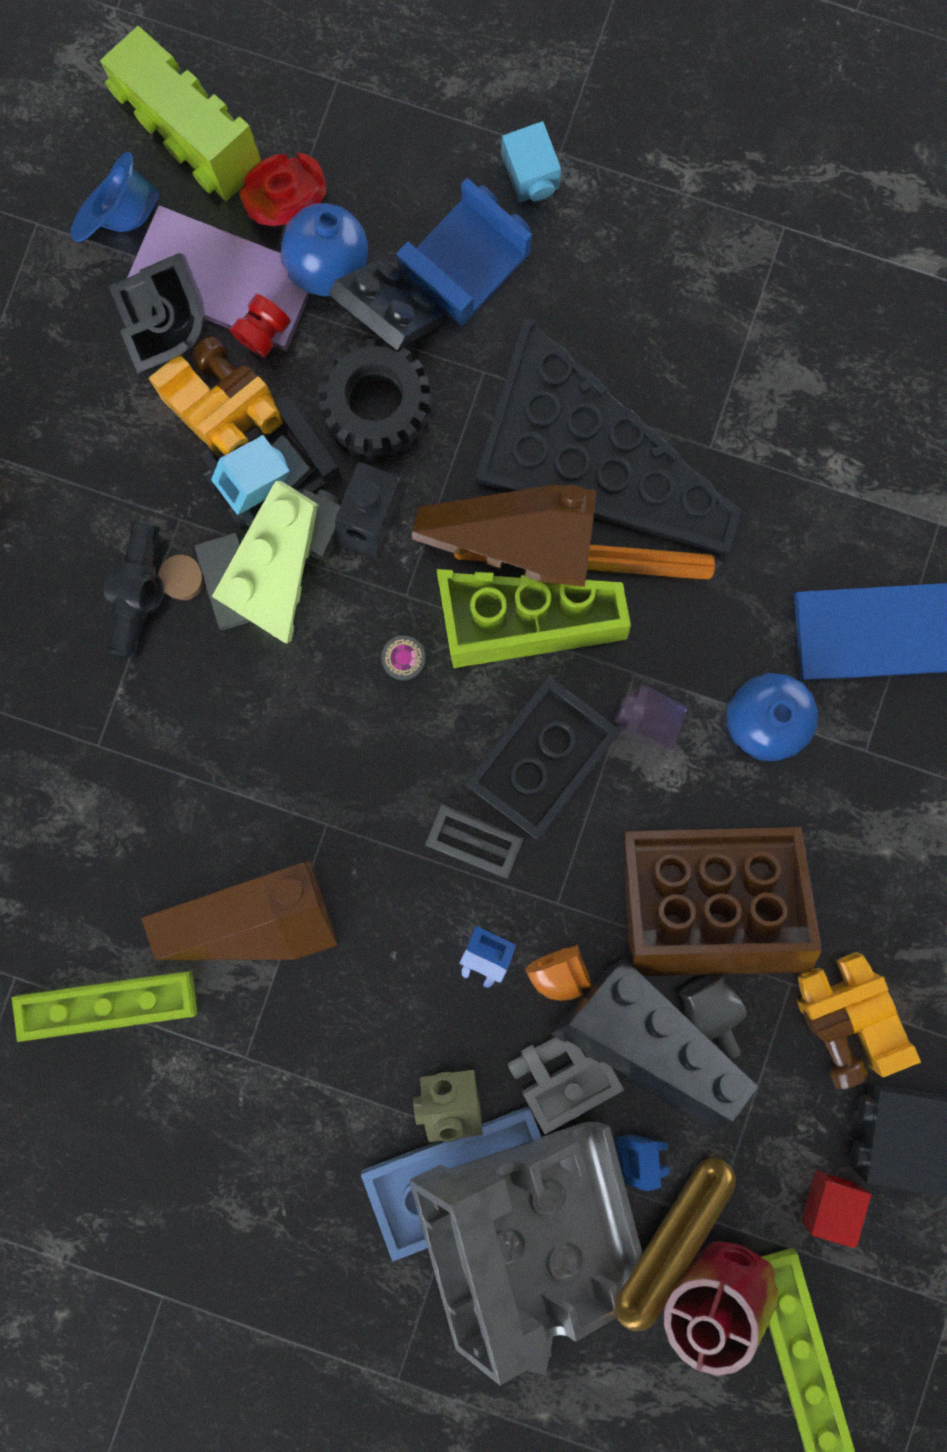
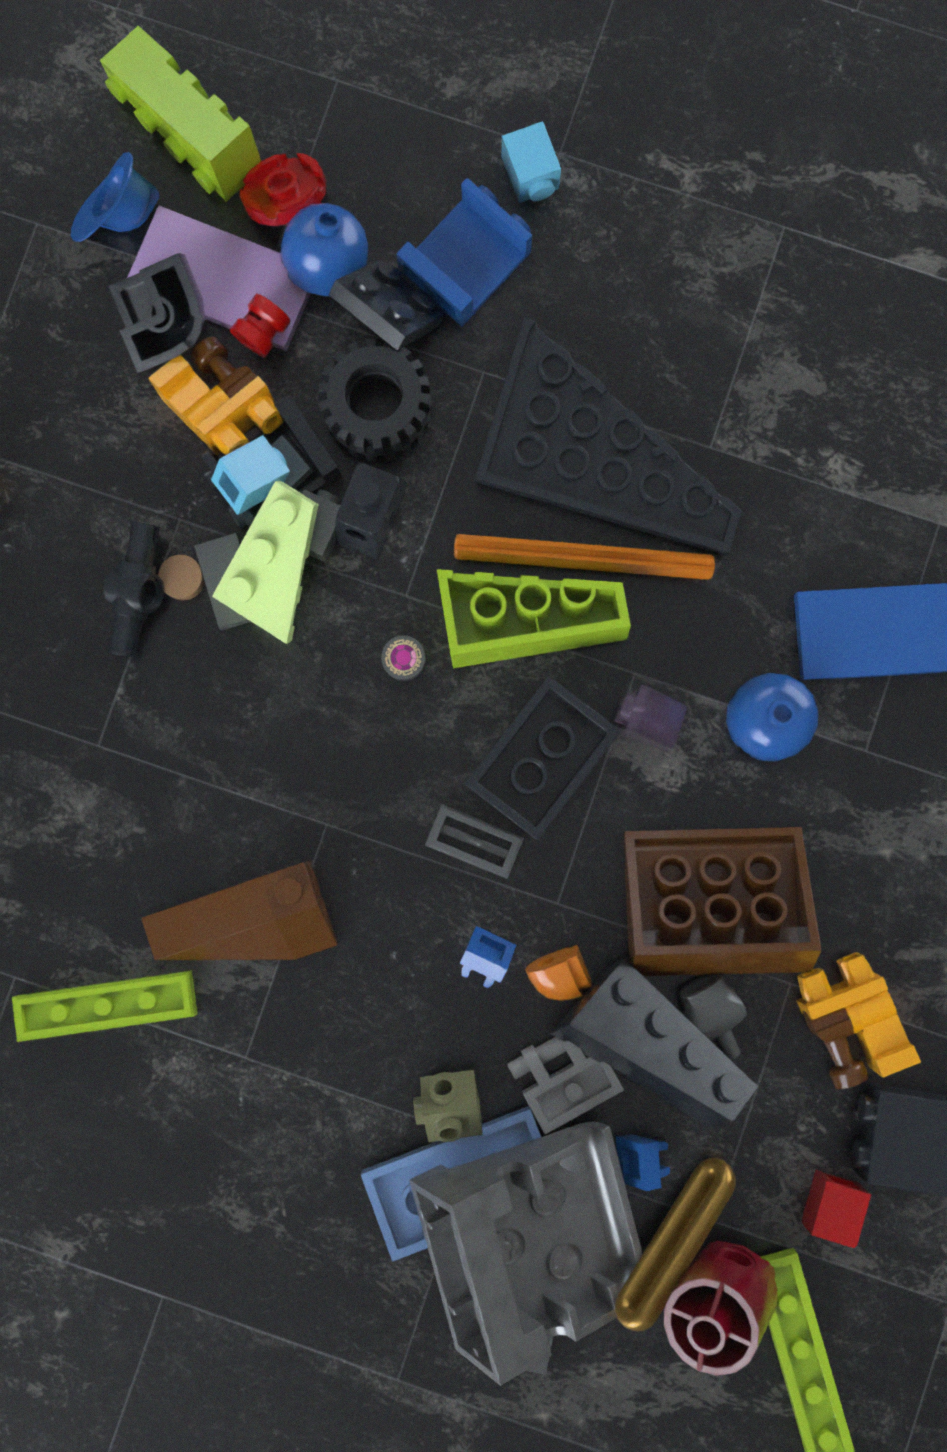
reddish brown wedge [412,485,597,587] -> none

